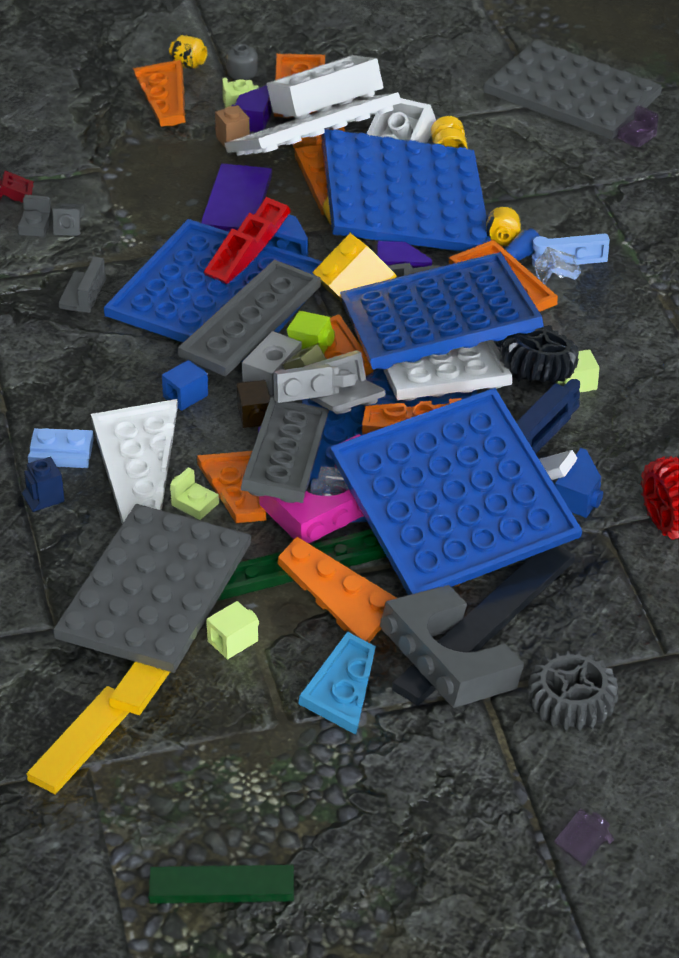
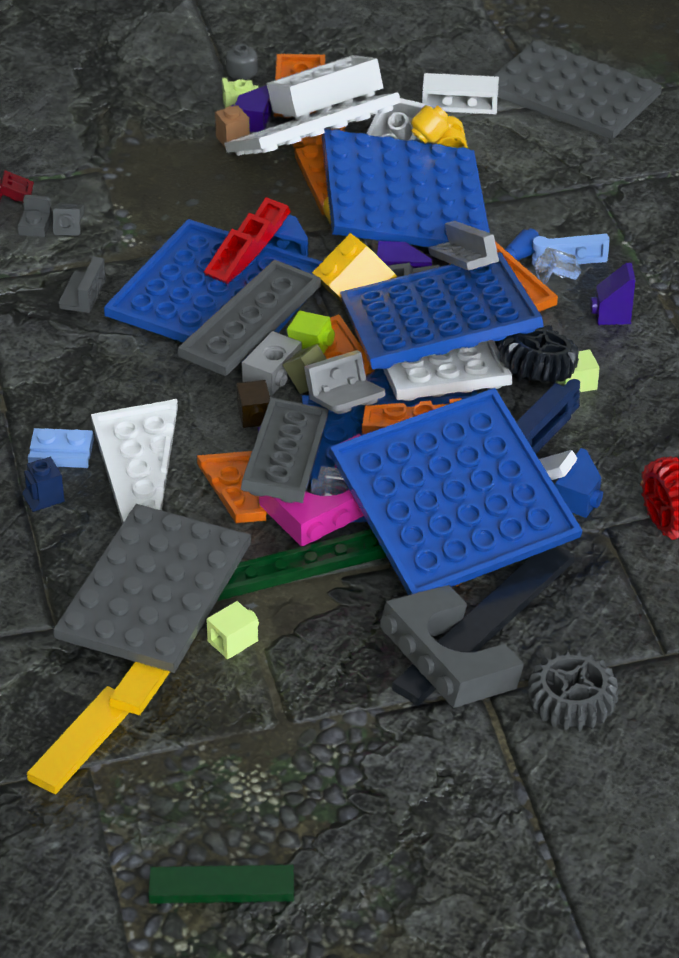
orange wing [133,60,185,127] -> none
blue brick [162,360,208,411] -> none
yellow head [169,35,207,69] -> none
yellowish green bracket [170,467,219,520] -> none
dark purple tile [201,163,272,232] -> none
light grey hinge [273,364,355,403] -> none
orange wing [278,537,397,643] -> none
dark azure wing [298,632,376,735] -> none
yellow head [486,207,521,246] -> none
clear purple bracket [554,809,614,866] -> none
clear purple bracket [618,105,659,148] -> none
none -> yellow head [411,105,449,144]
none -> white brick [422,73,499,114]
none -> light grey fence [428,221,499,271]
none -> dark purple slope [590,263,635,325]

